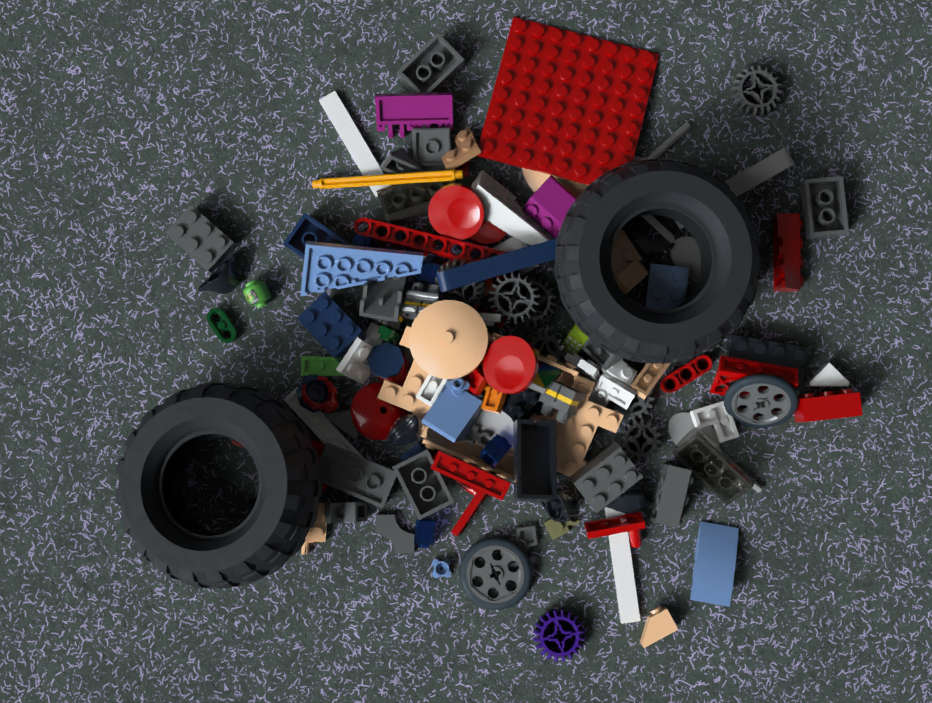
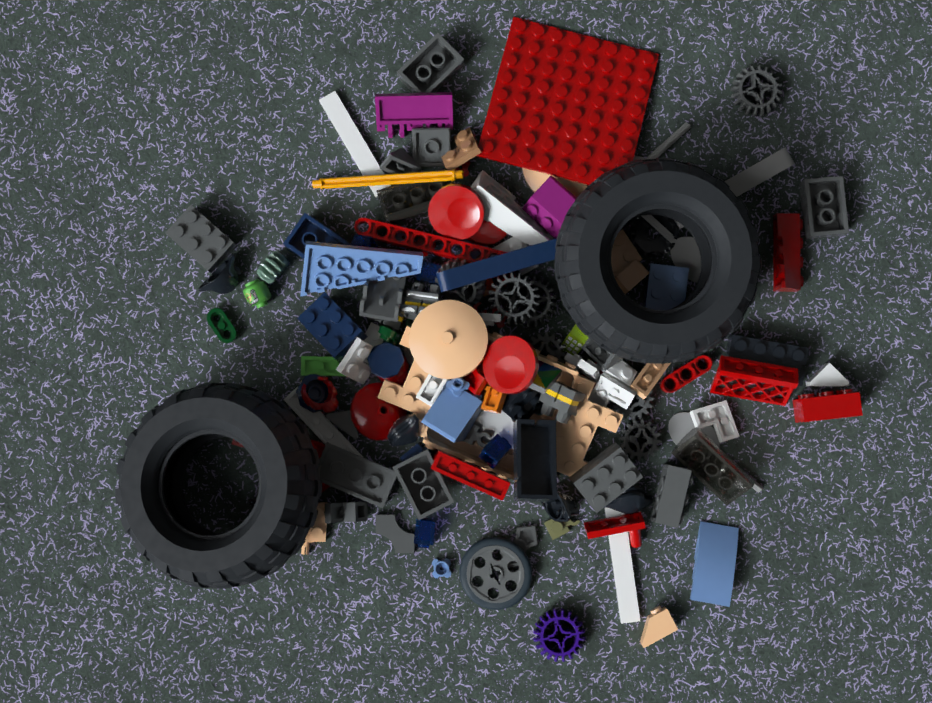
red piece [451,481,488,537] -> none
wedge [724,374,799,428] -> none
none -> sand green gear [257,251,288,284]

